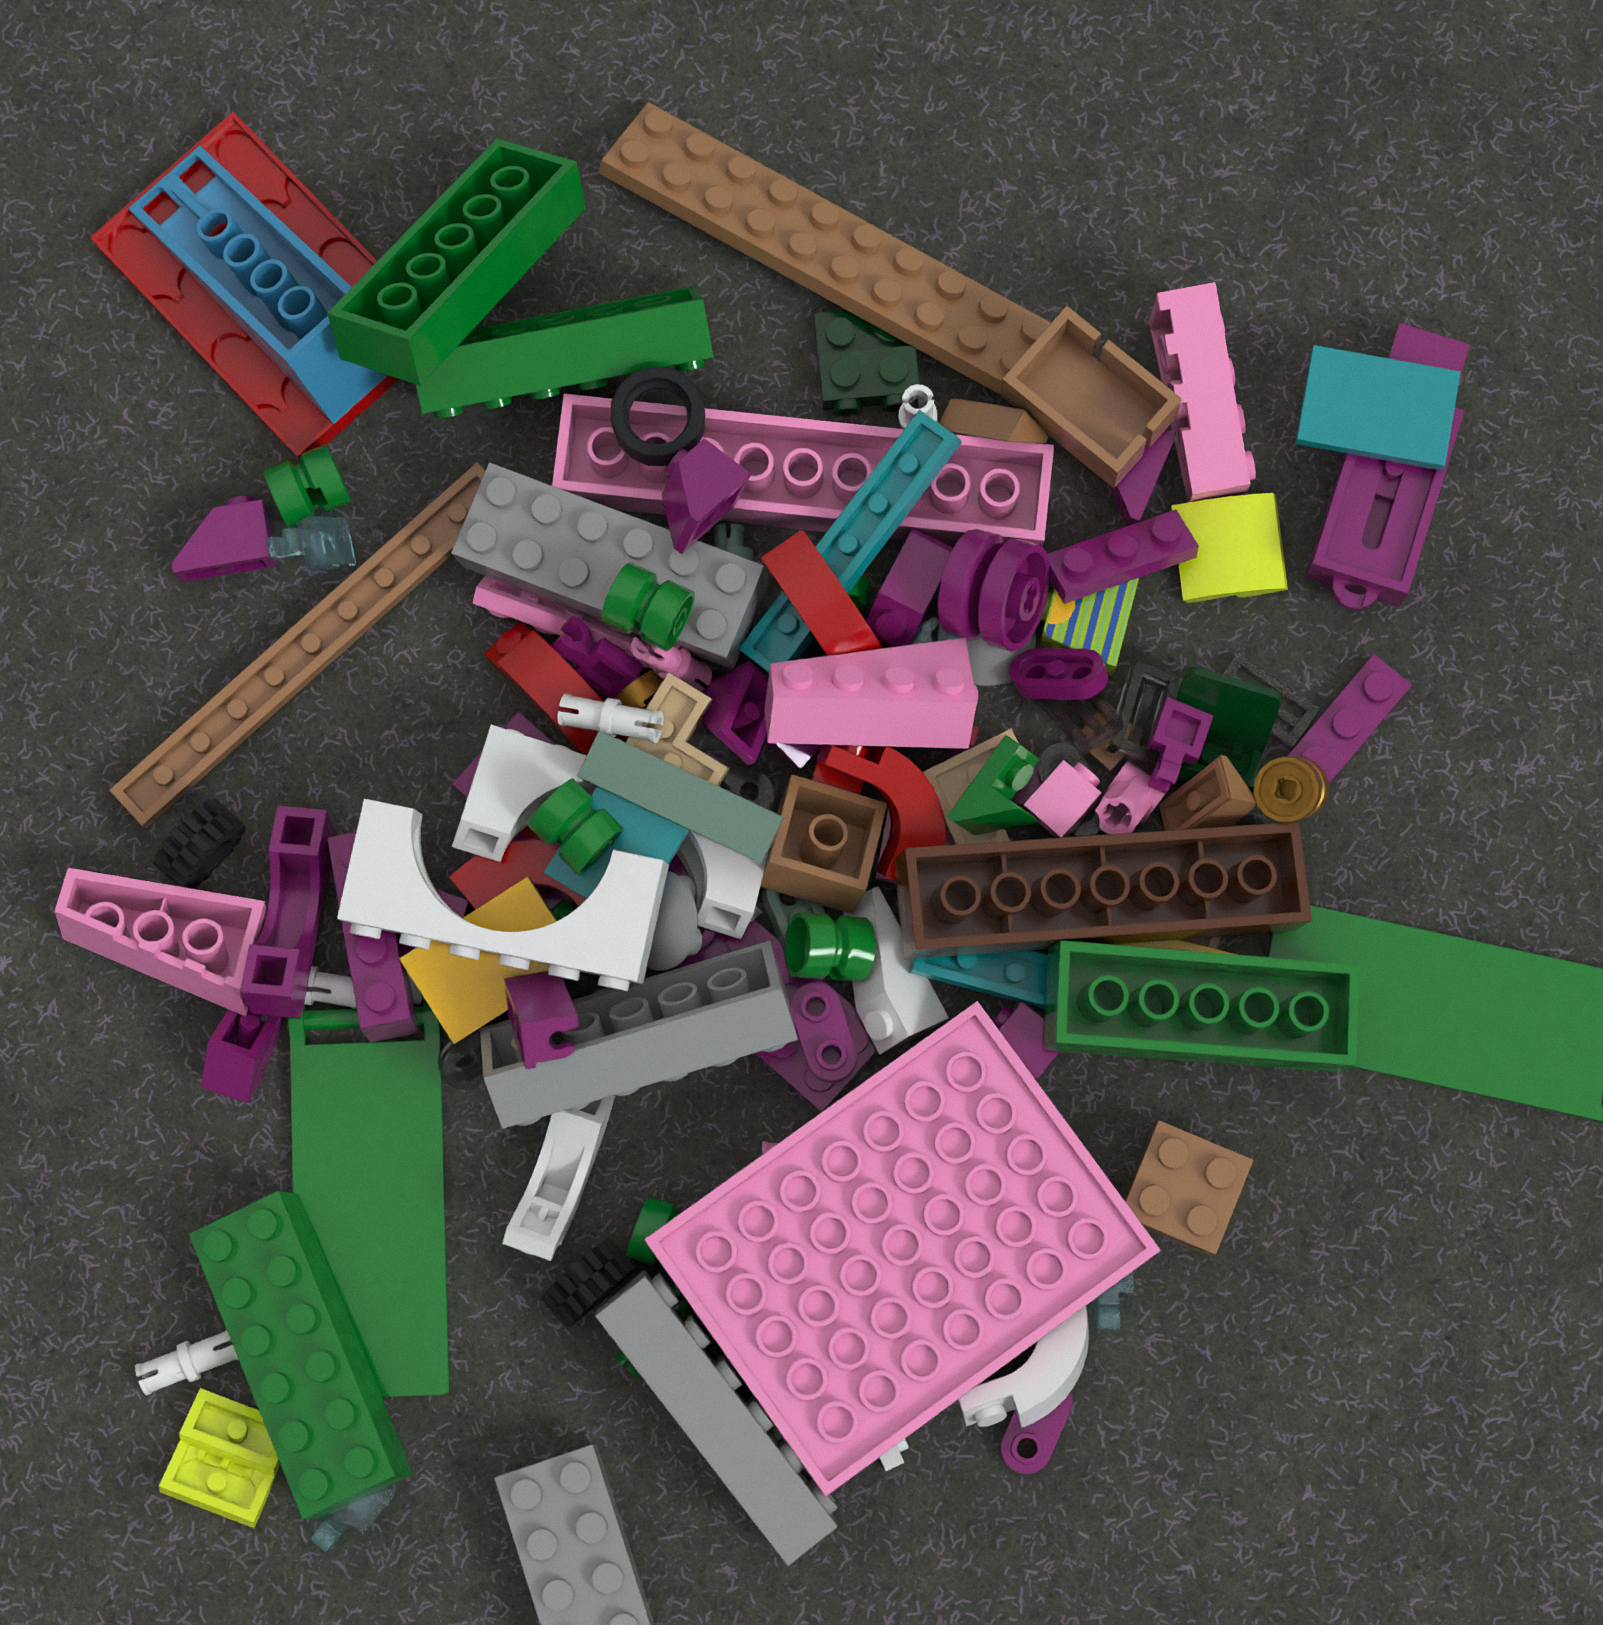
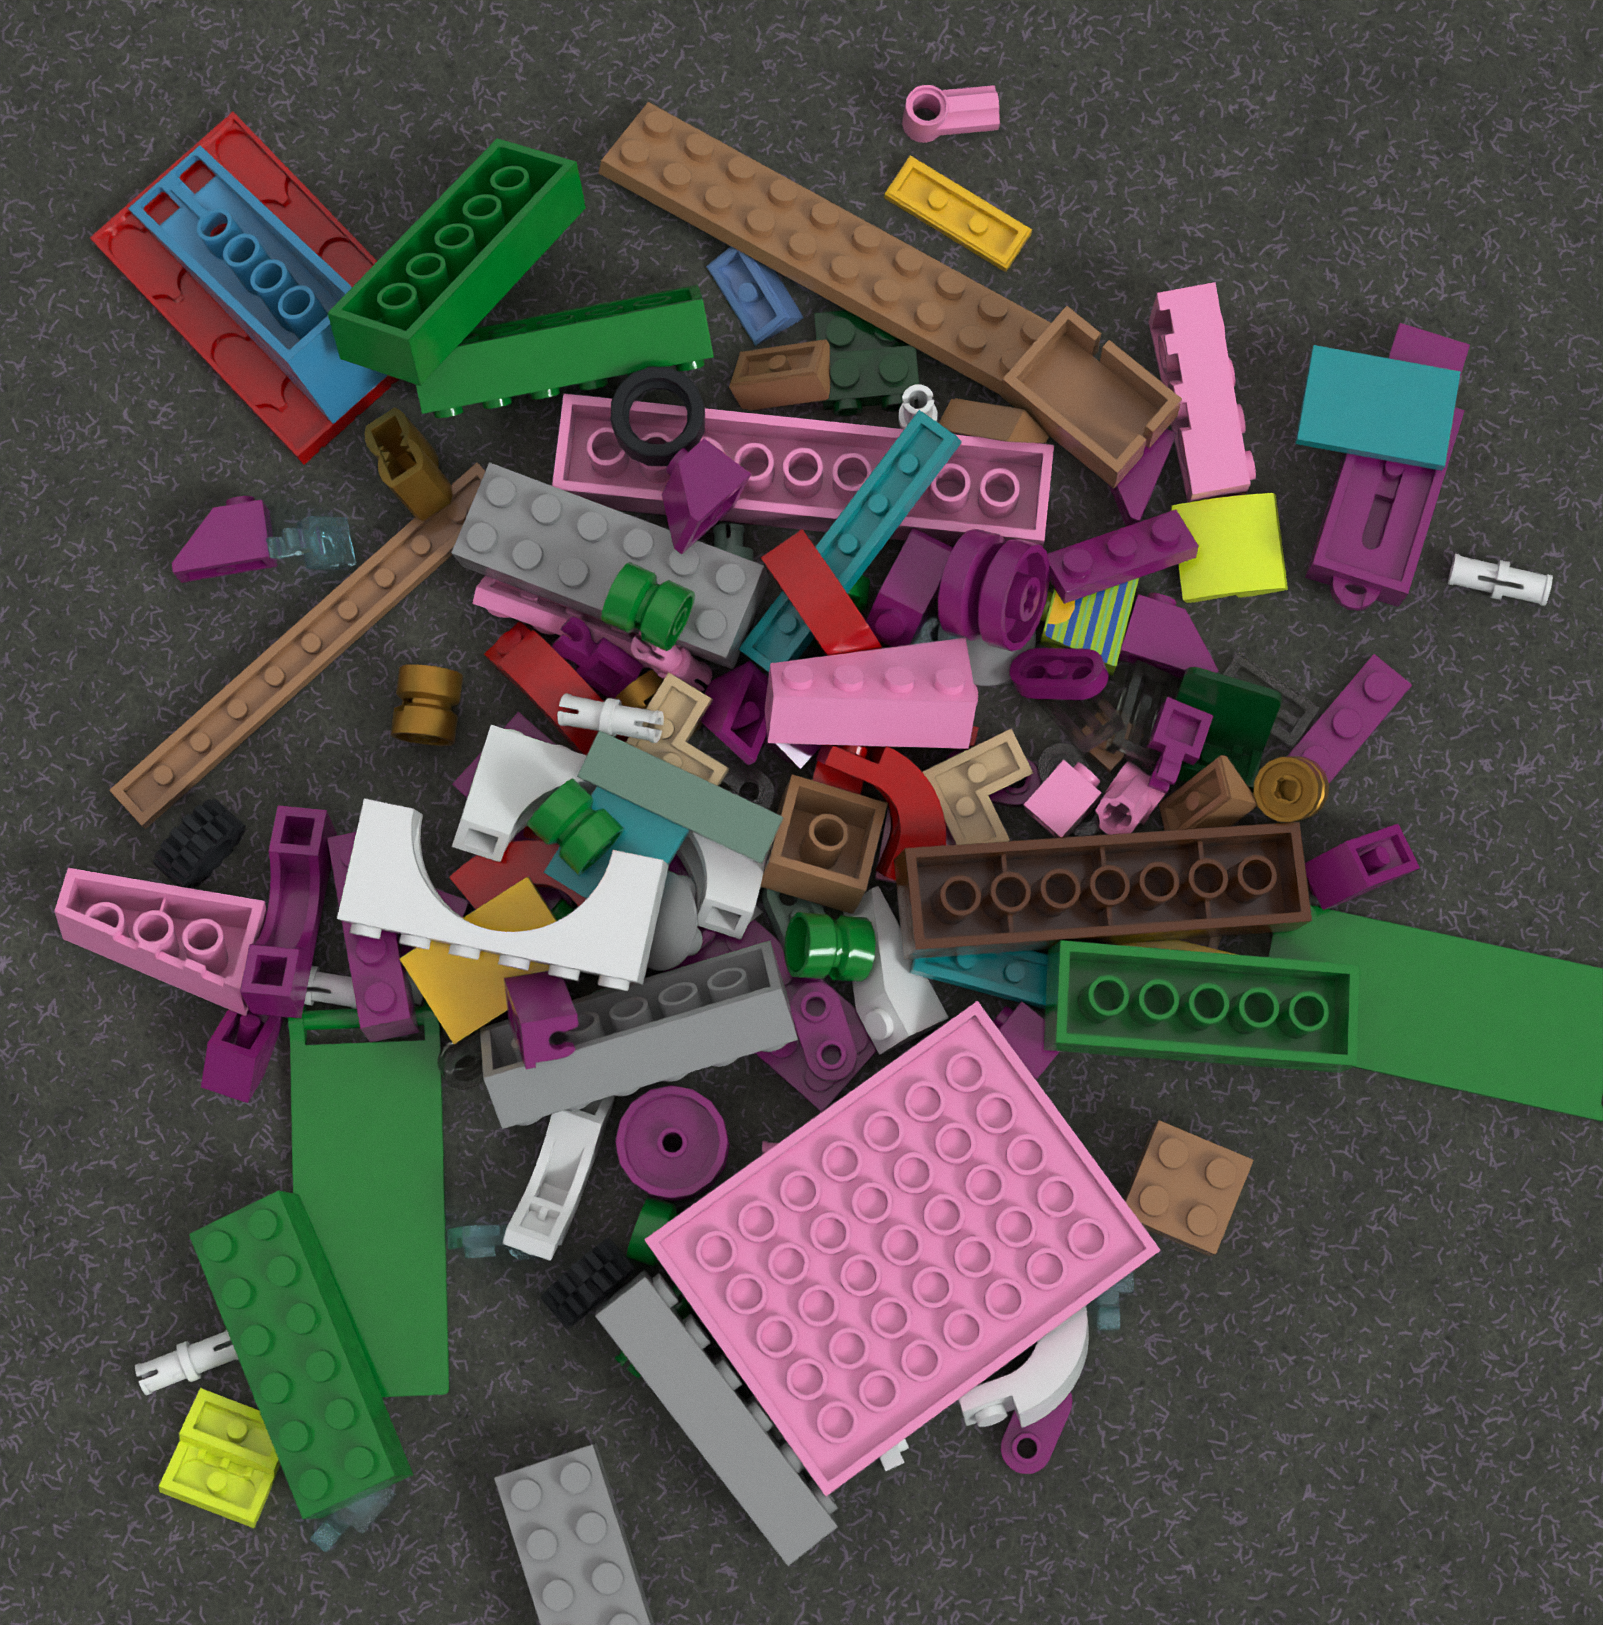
green wheel [263,444,352,528] -> none
green slope [947,735,1040,836] -> none
none -> pearl gold brick [365,407,452,521]
none -> pearl gold wheel [390,664,463,746]
none -> clear light blue plate [447,1225,538,1260]
none -> magenta wheel [616,1085,730,1202]
none -> medium blue slope [706,246,804,346]
none -> medium nougat slope [729,339,830,410]
none -> yellow tile [884,156,1032,272]
none -> bright pink piece [902,85,1000,143]
none -> magenta slope [1118,593,1219,679]
none -> magenta slope [1305,824,1420,910]
none -> white pin [1448,554,1553,606]

